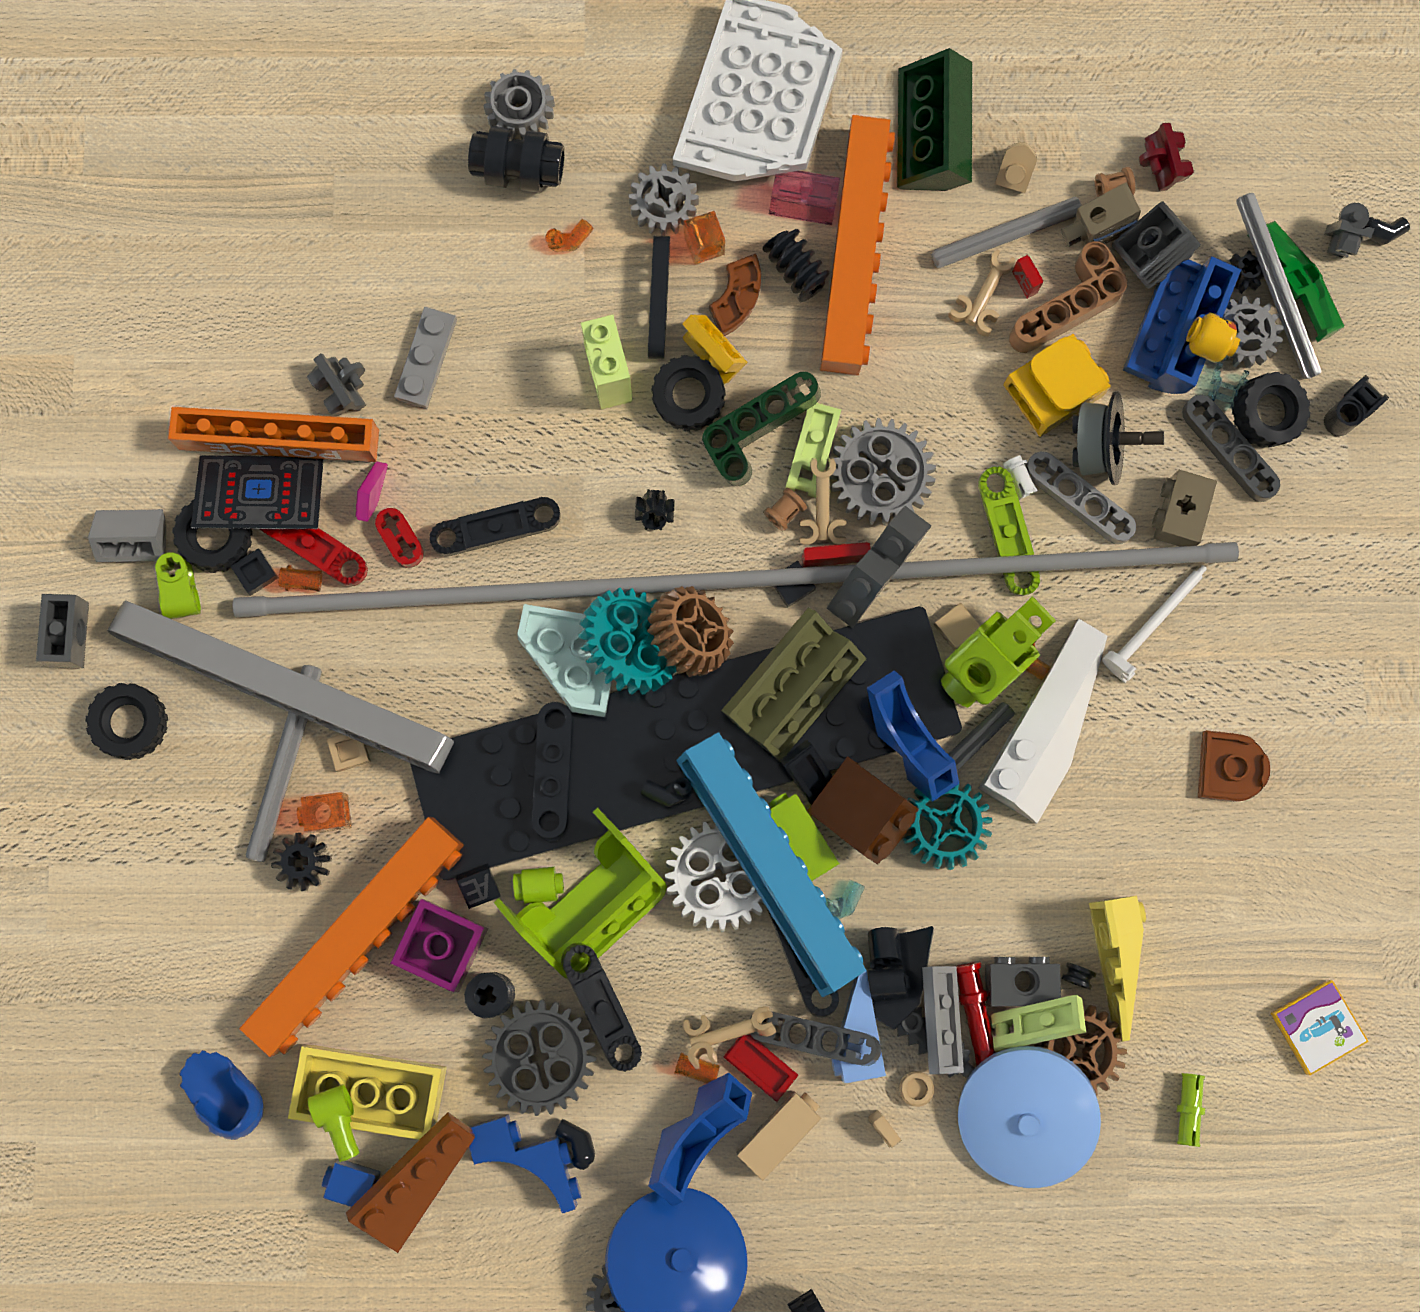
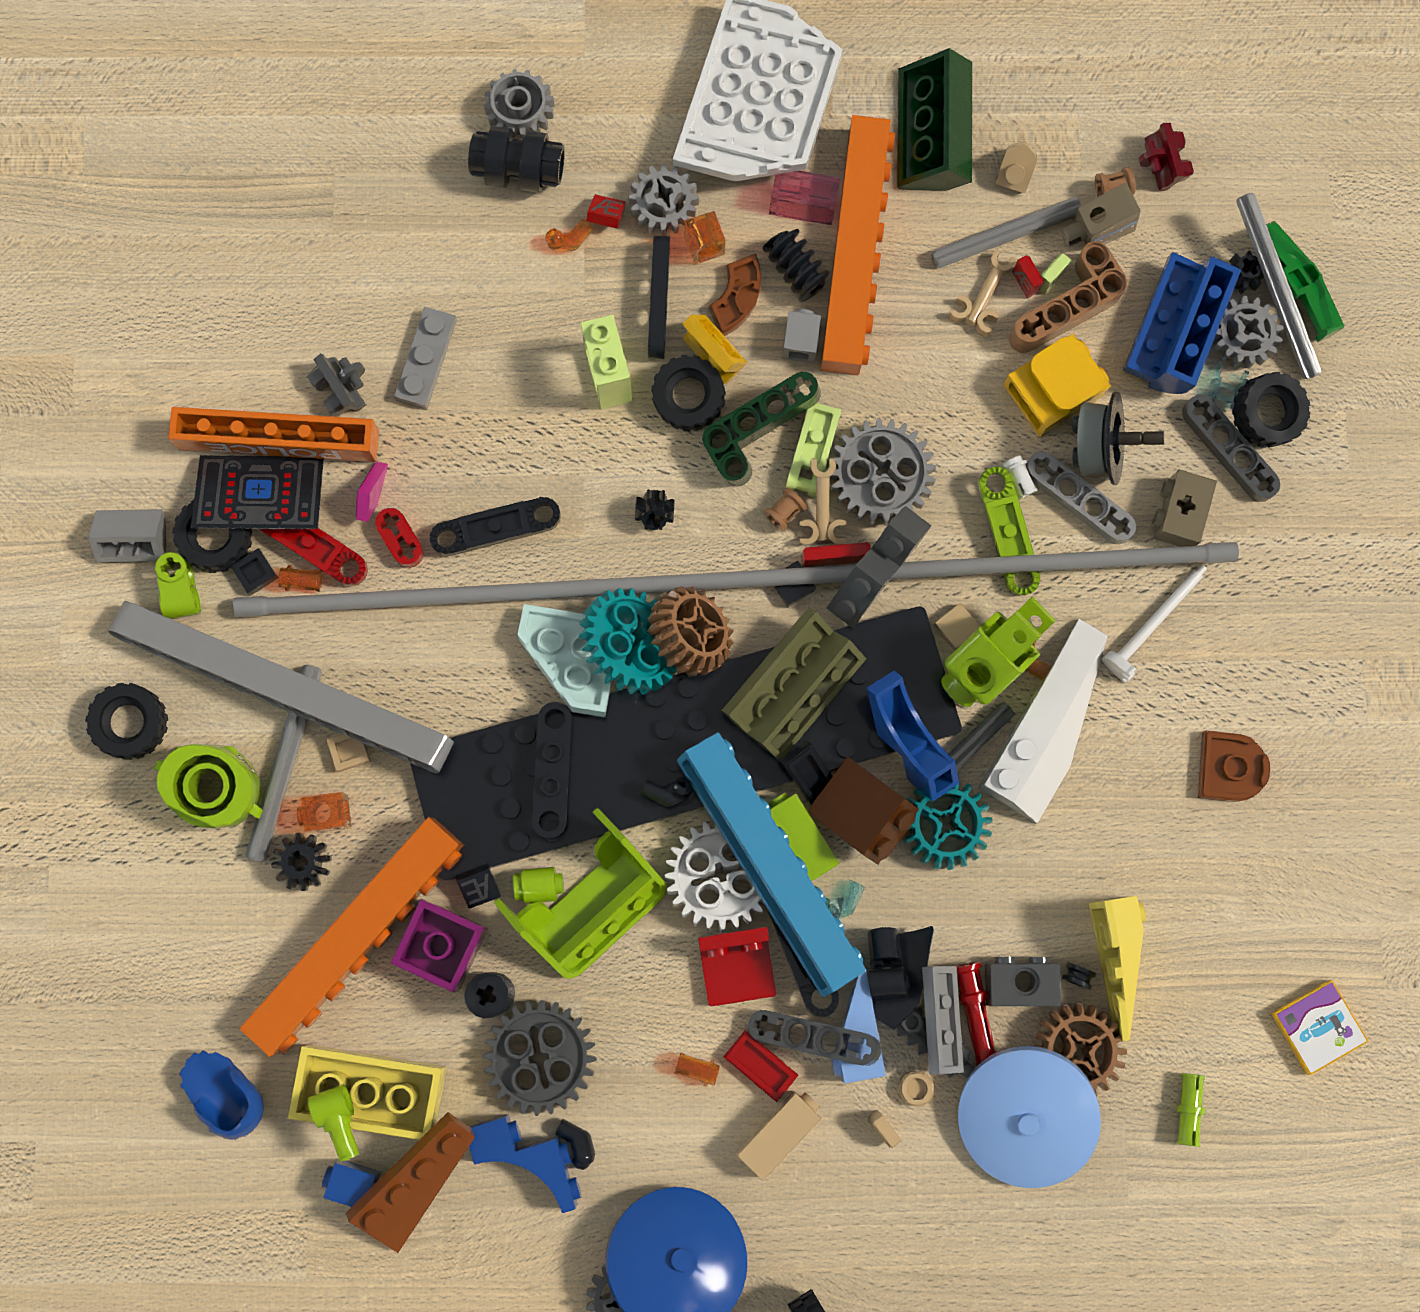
dark grey brick [36,594,89,668] -> none
black plate [561,943,642,1072] -> none
blue arch [648,1073,752,1206] -> none
tan bar [683,1006,776,1069] -> none
yellowish green plate [991,995,1086,1052] -> none
dark grey brick [1112,201,1201,289] -> none
yellow head [1186,313,1240,363] -> none
dark grey hips [1324,203,1375,258] -> none
black piece [1324,375,1389,436] -> none
black arm [1363,217,1410,245] -> none
none -> lime piece [153,744,263,829]
none -> red tile [586,194,626,228]
none -> red bracket [698,927,776,1007]
none -> light grey brick [782,309,821,363]
none -> yellowish green tile [1039,253,1072,295]

